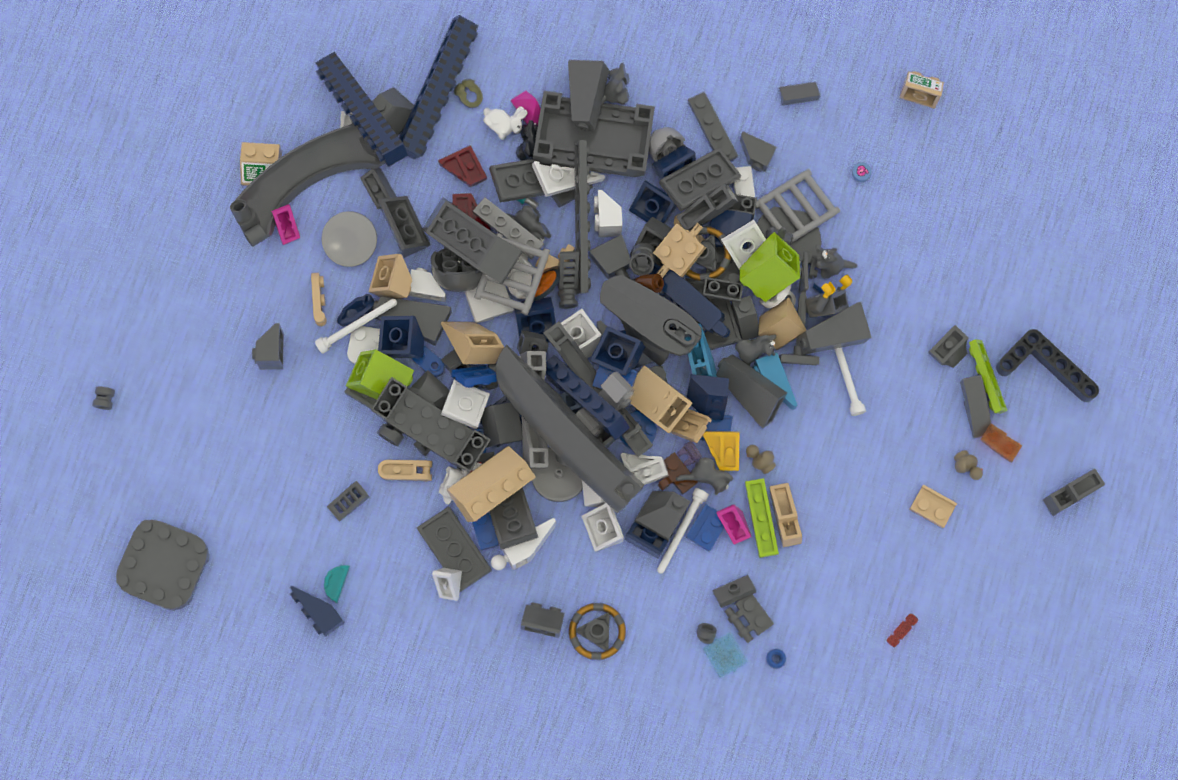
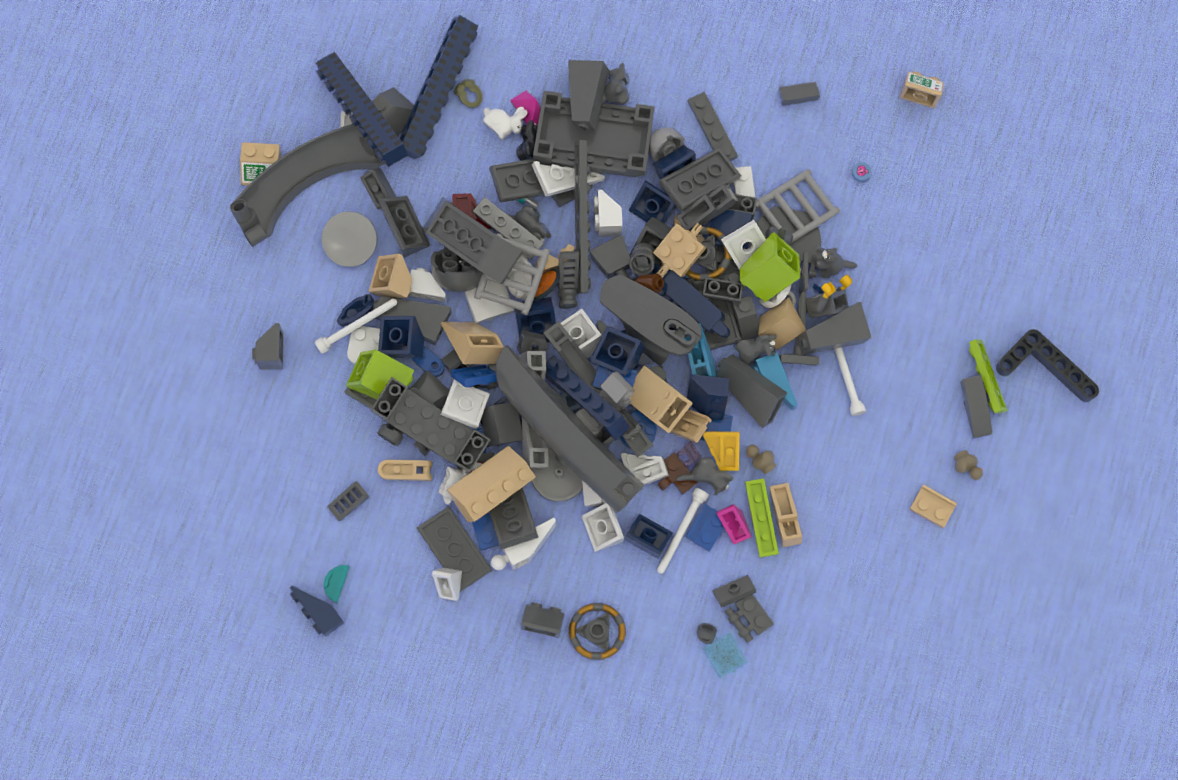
dark grey wheel [92,386,115,410] -> none
dark grey plate [116,520,210,611] -> none
dark pink slope [271,204,300,245] -> none
tan plate [311,273,327,327] -> none
dark red wing [438,145,487,187] -> none
dark grey slope [635,491,691,541] -> none
dark grey slope [740,131,777,172] -> none
blue plate [766,649,786,669] -> none
clear red axle [887,613,918,647] -> none
dark grey slope [928,325,969,368] -> none
clear orange slope [980,424,1023,463] -> none
dark grey slope [1043,469,1106,516] -> none

